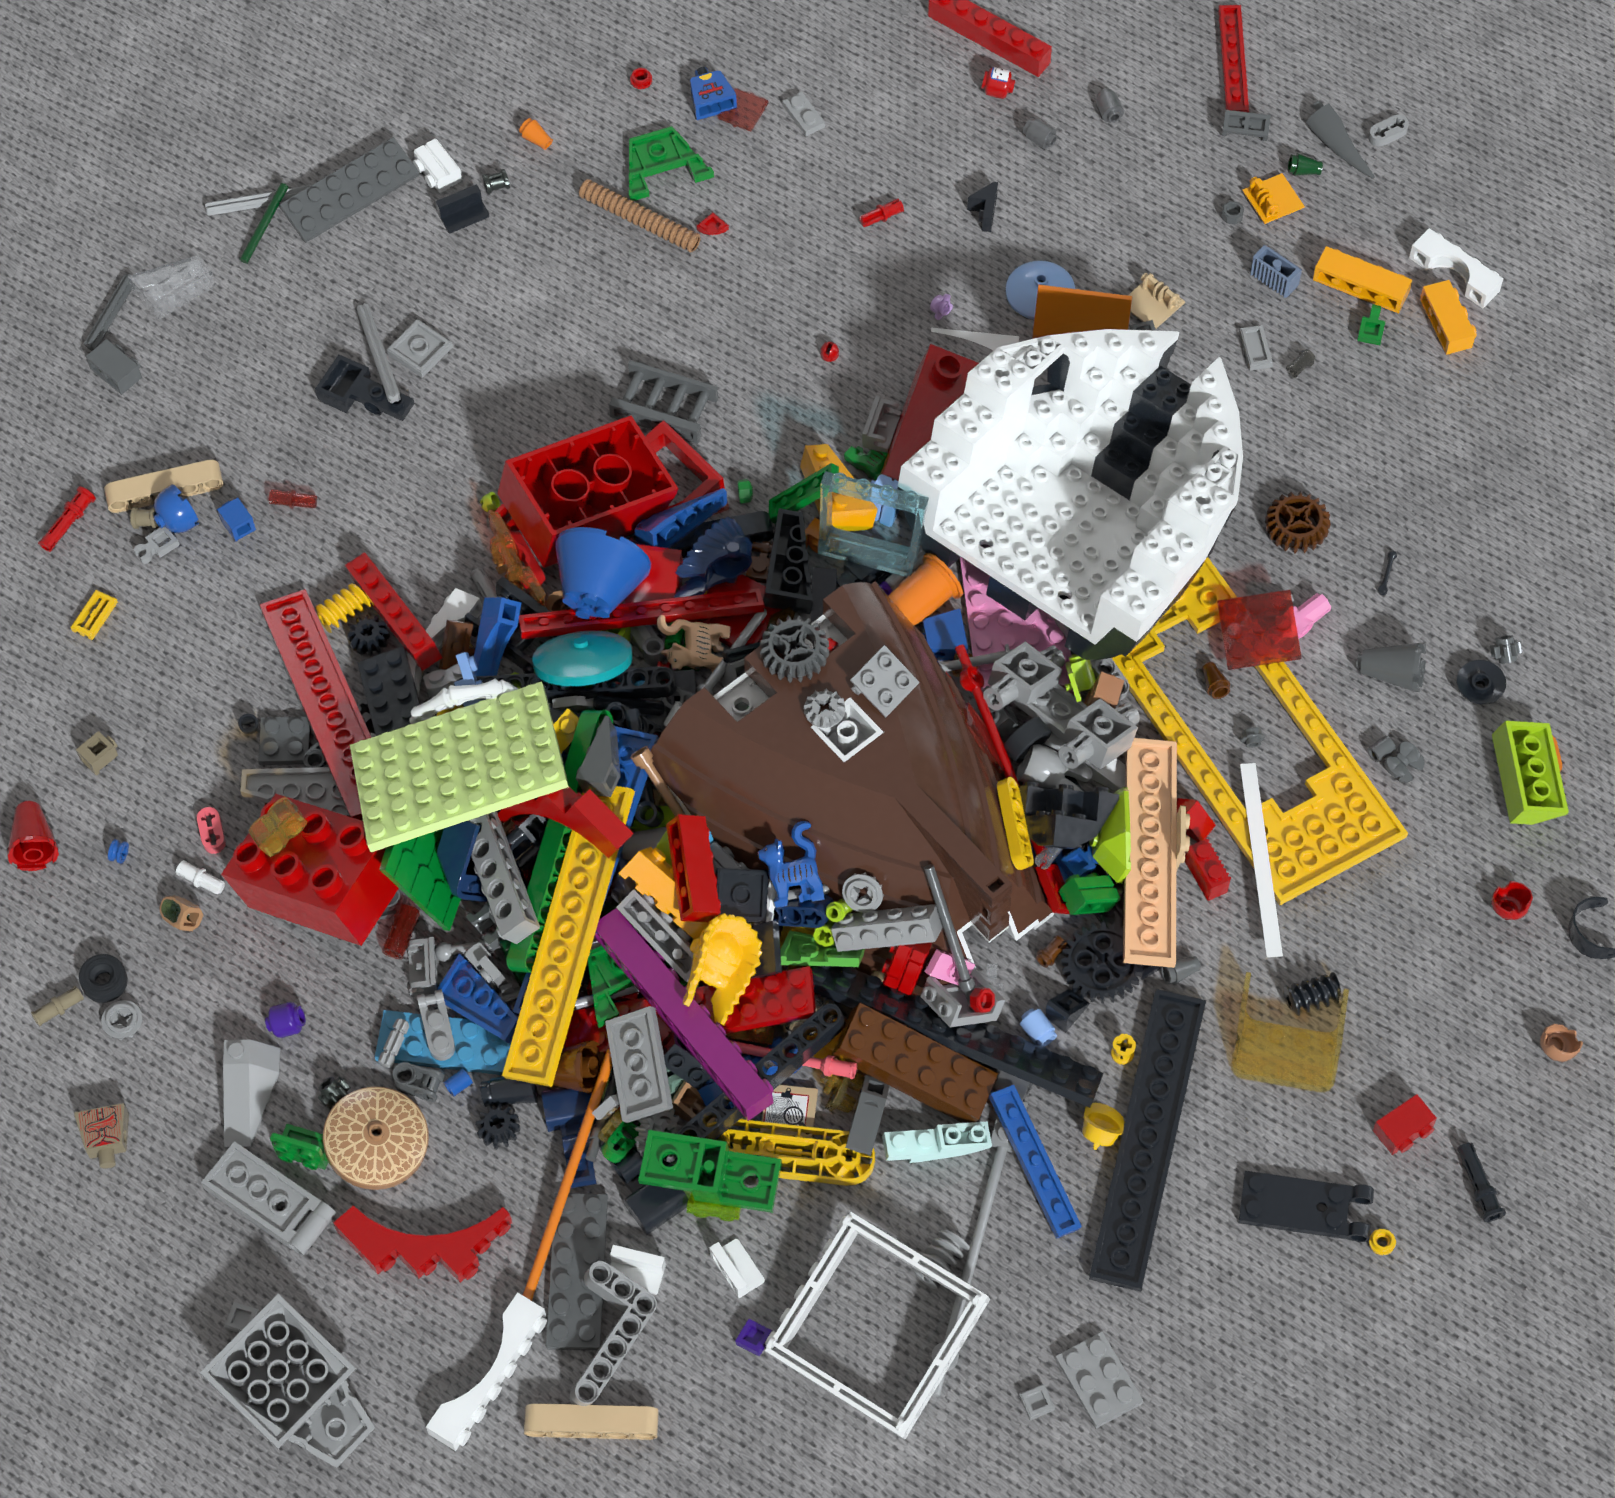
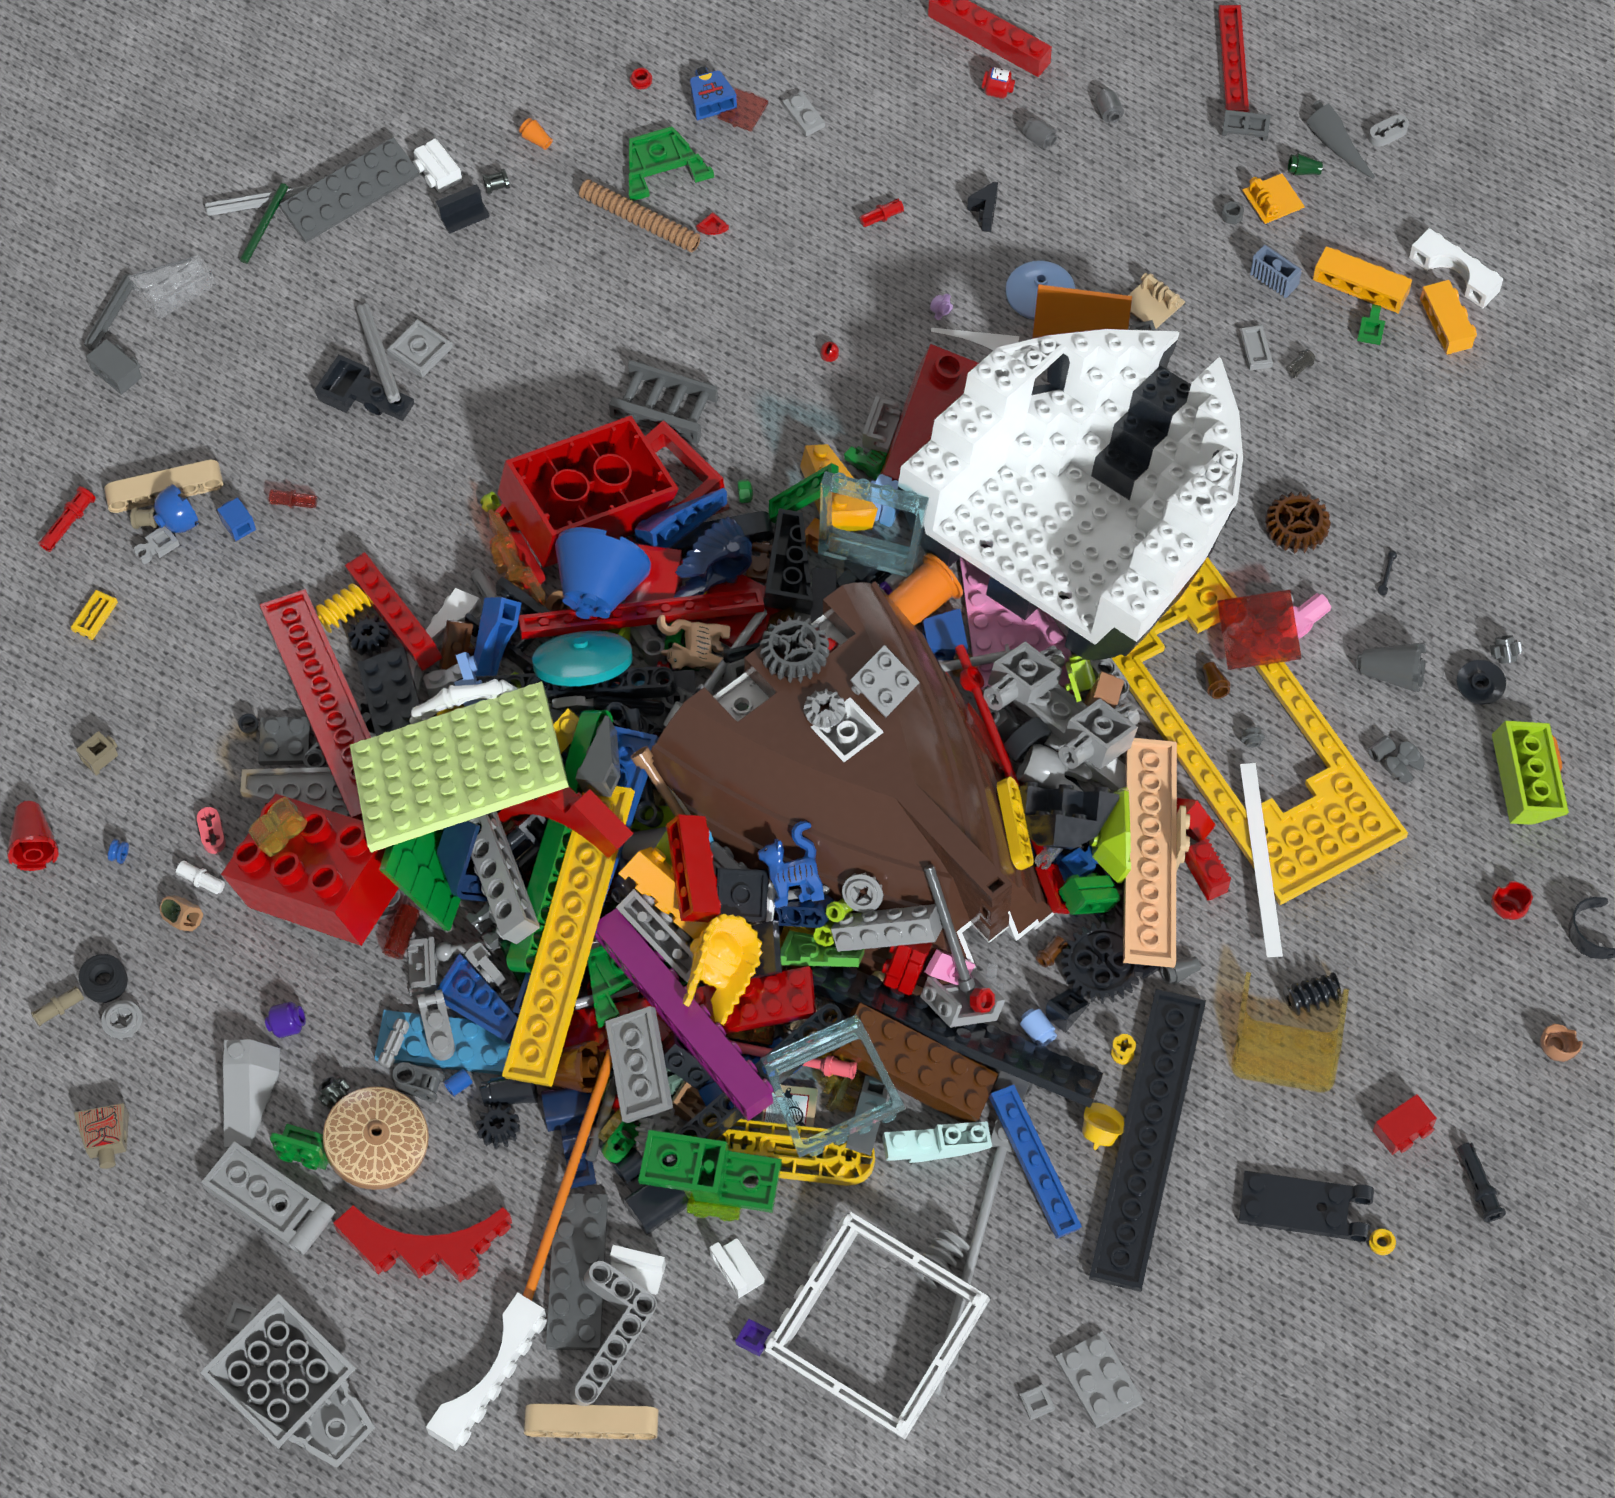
light grey tile [592,1094,620,1120] -> none
none -> clear light blue windscreen [760,1015,906,1158]

